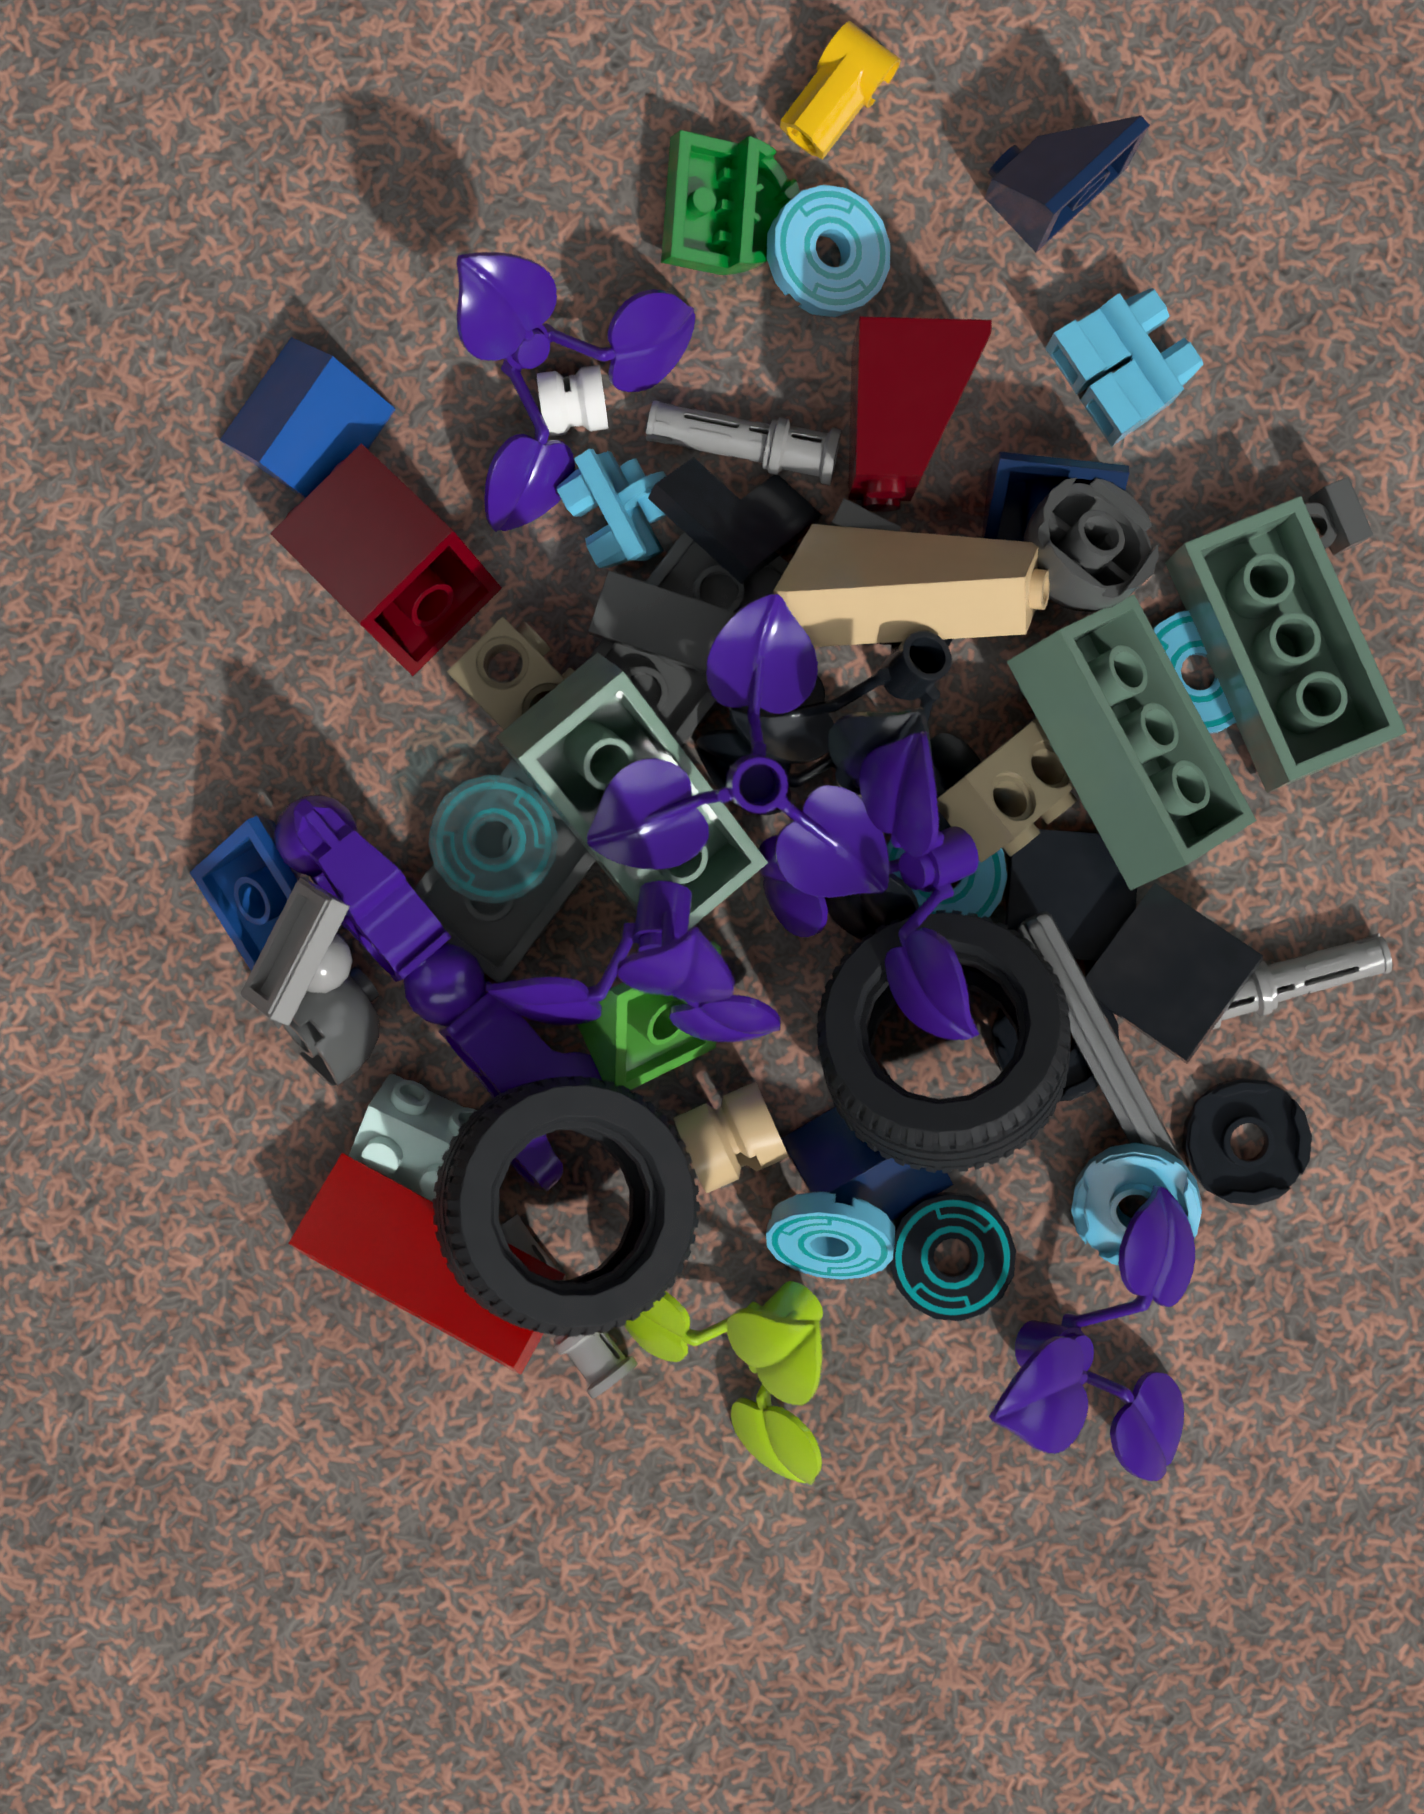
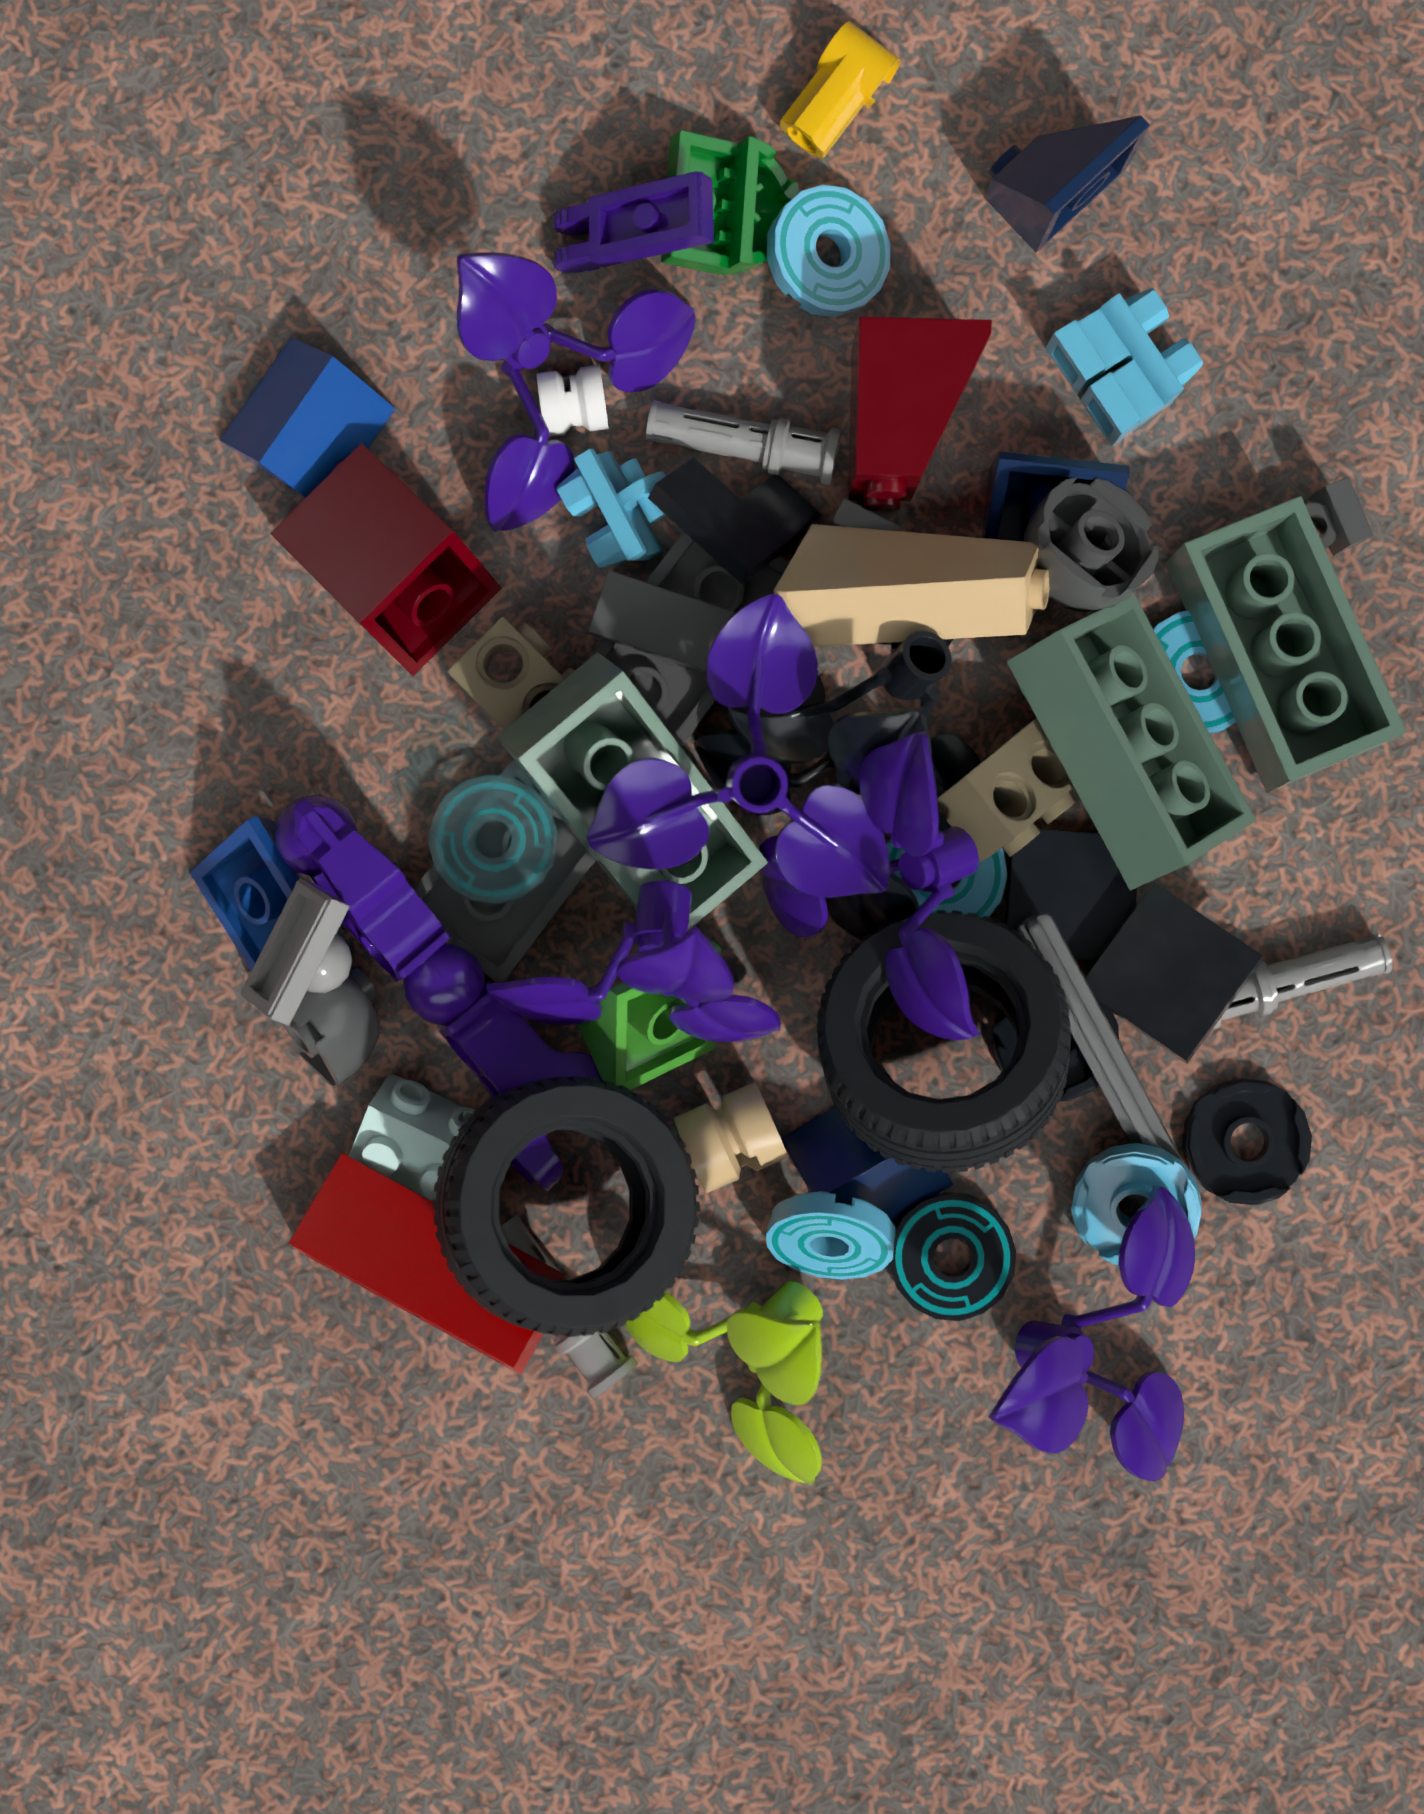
none -> dark purple hinge [553,171,714,273]

